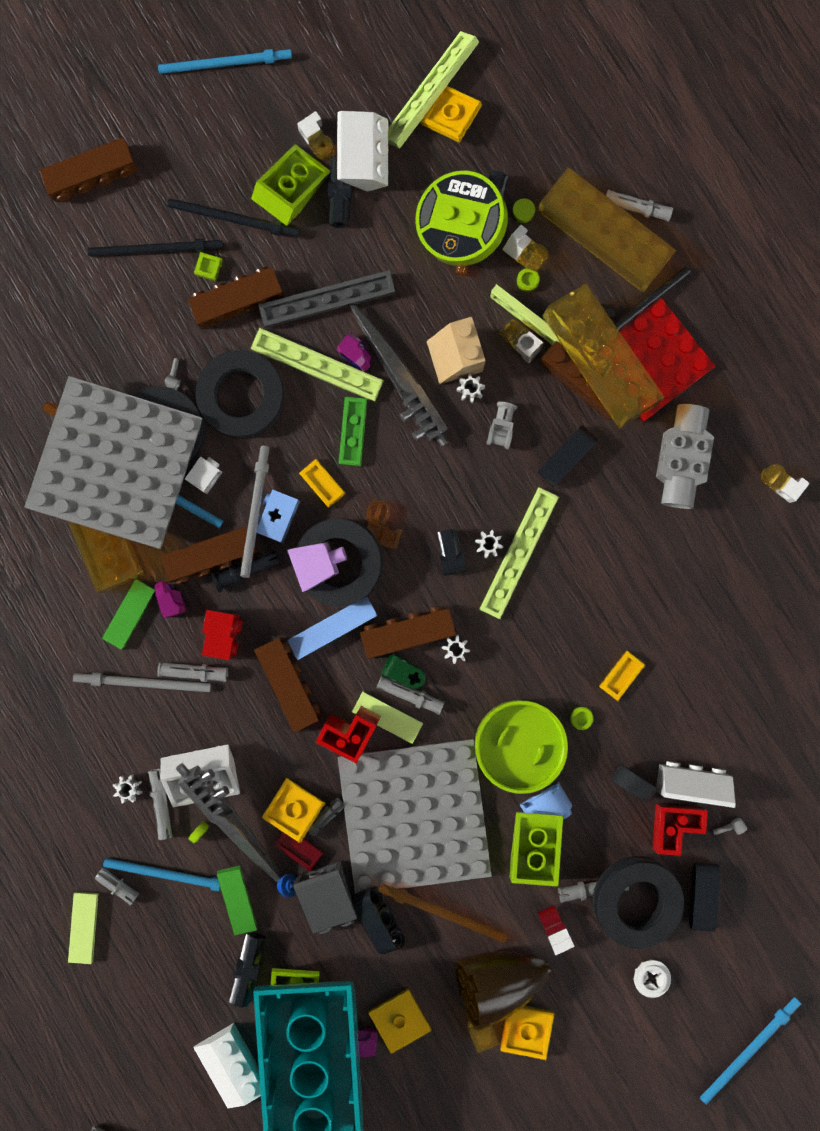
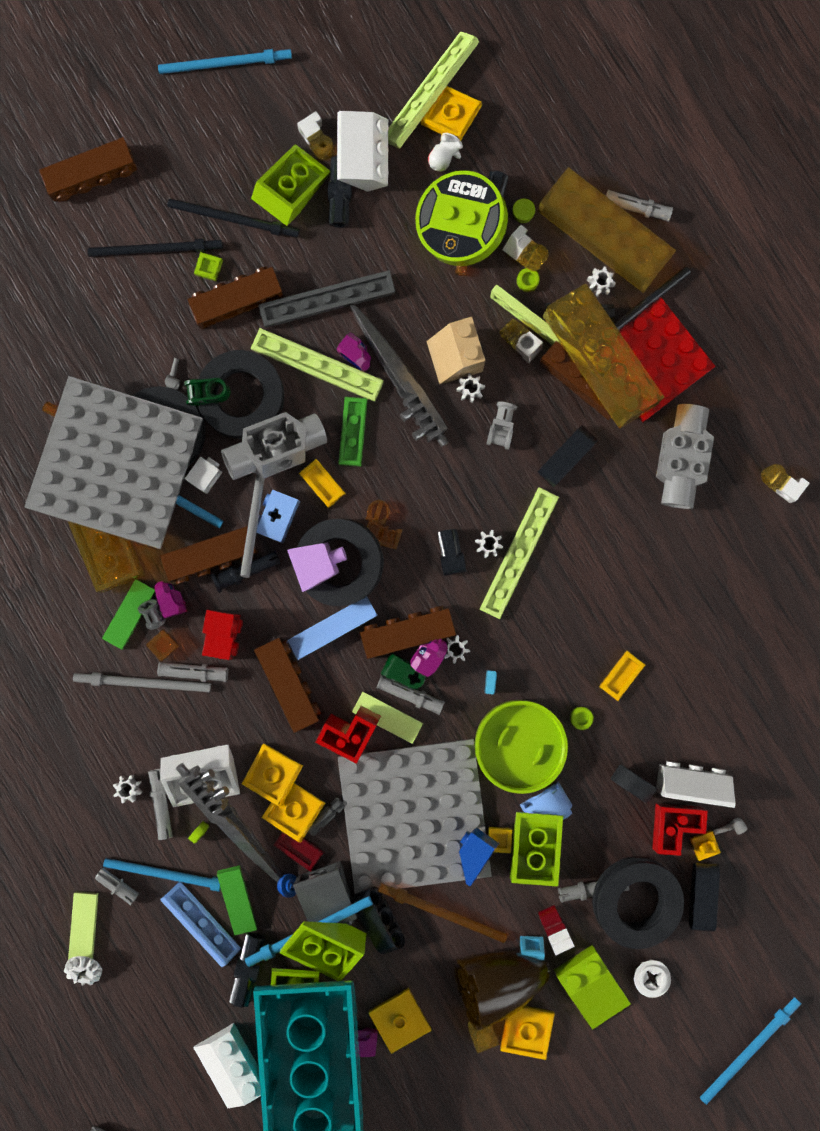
none -> white gear [64,956,102,986]
none -> dark grey bush [138,599,166,630]
none -> clear orange plate [146,629,179,662]
none -> light blue slope [160,882,242,967]
none -> dark green piece [184,378,231,406]
none -> light grey brick [221,412,327,480]
none -> yellow plate [242,743,303,807]
none -> dark azure bar [245,896,373,967]
none -> lime slope [280,921,366,981]
none -> magenta rock [410,639,448,677]
none -> white animal [428,133,463,172]
none -> blue slope [459,827,499,886]
none -> medium azure tile [485,670,497,694]
none -> yellow tile [488,827,512,853]
none -> medium azure tile [520,936,545,960]
none -> lime slope [554,945,631,1030]
none -> white gear [587,267,616,297]
none -> yellow tile [689,830,721,861]

